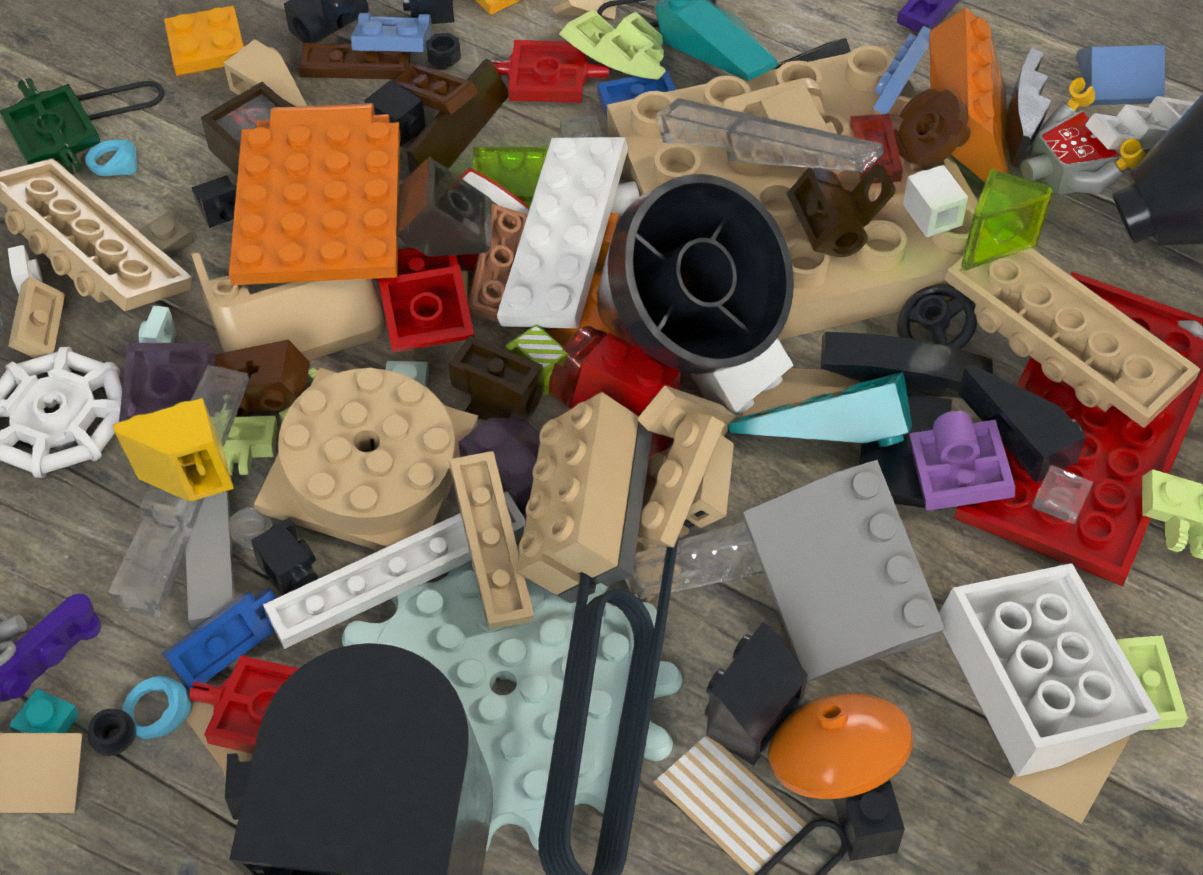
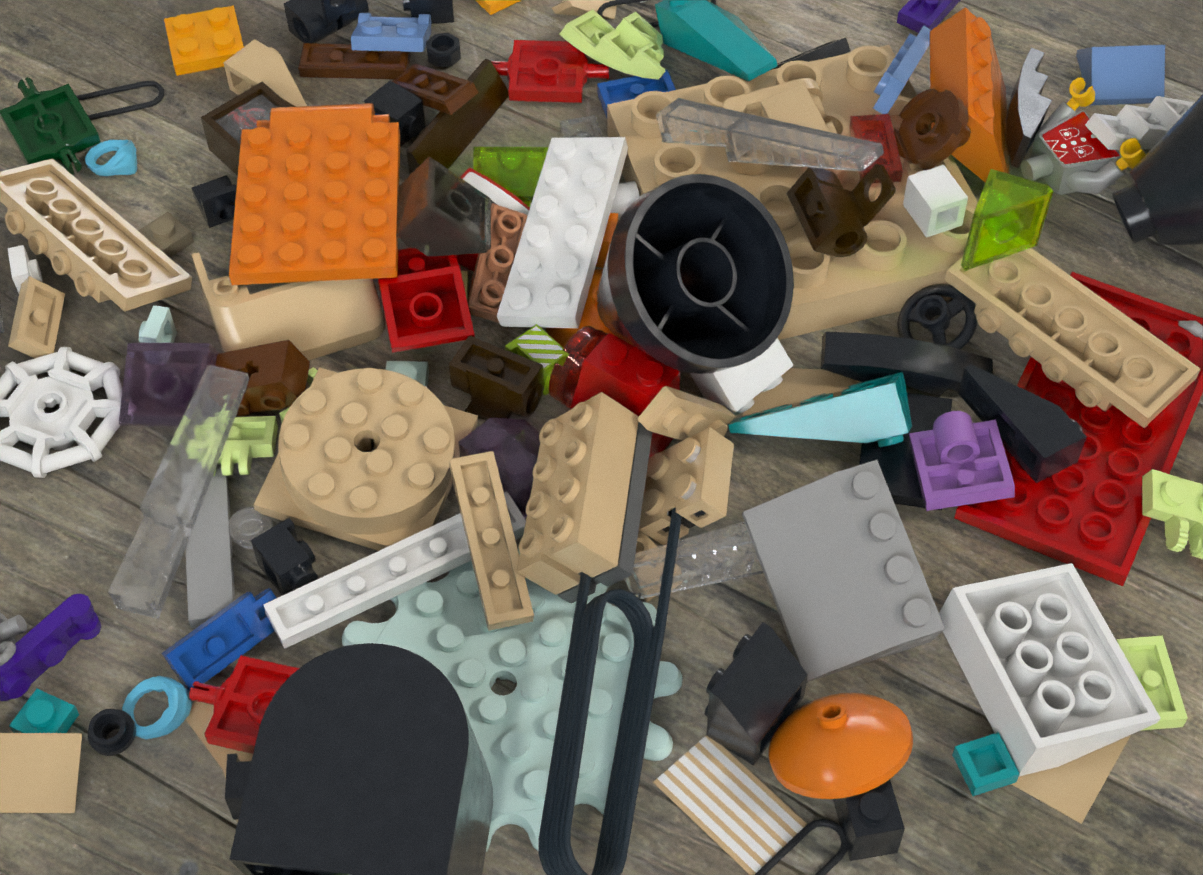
yellow slope [113,398,234,502] -> none
tan plate [638,414,725,548] -> none
clear plate [1032,465,1093,524] -> none
none -> teal plate [952,732,1020,796]

